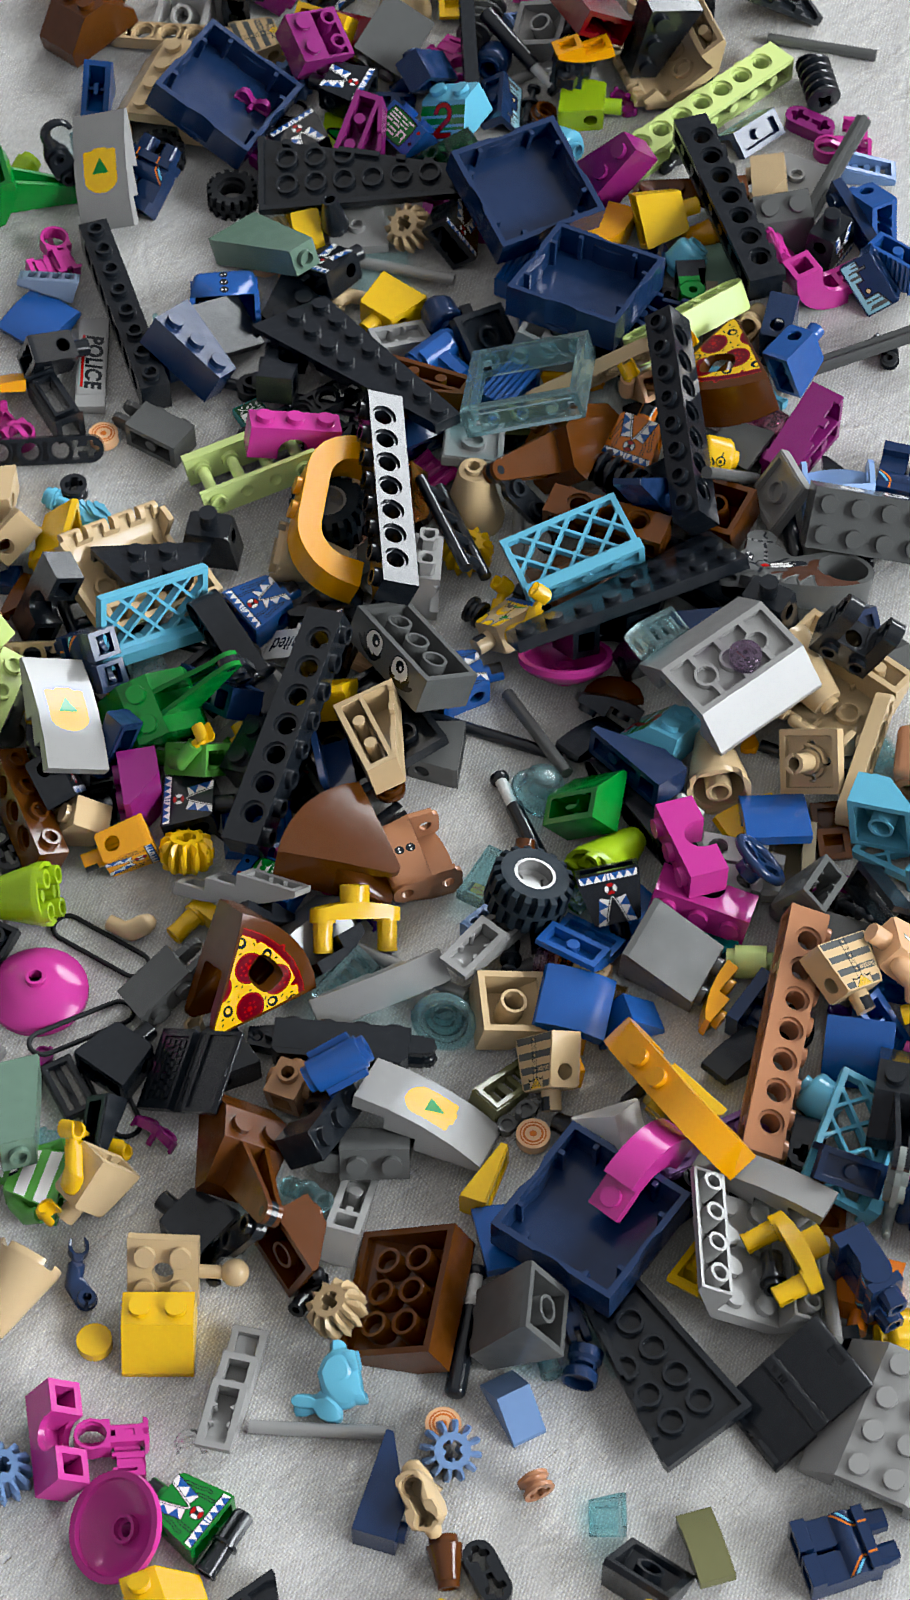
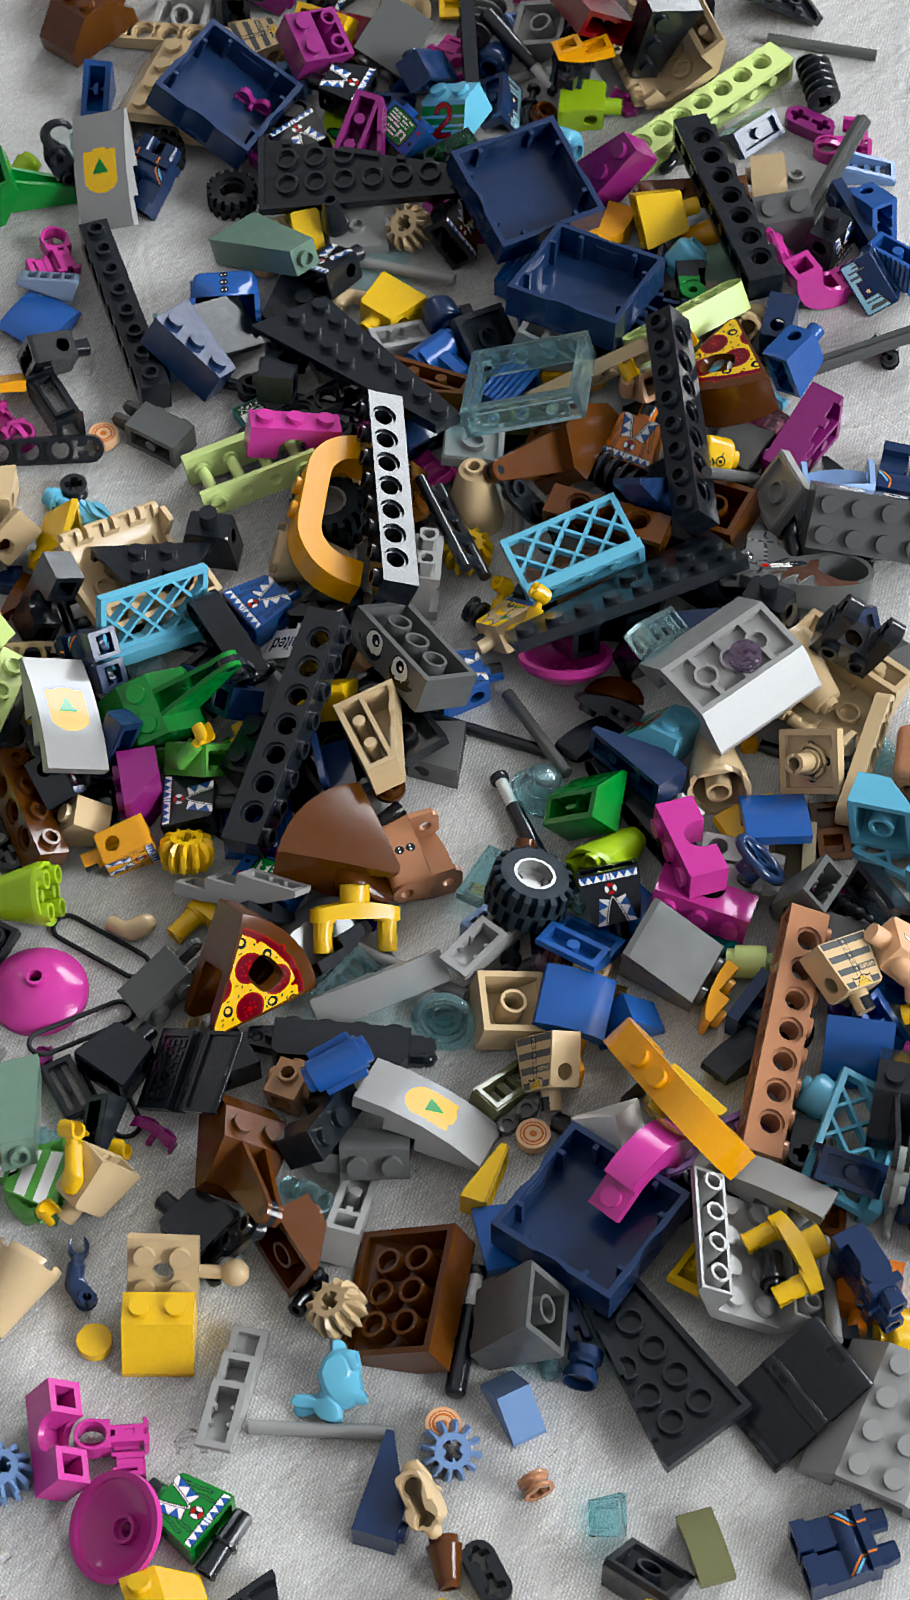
light grey tile [75,318,110,414] -> none

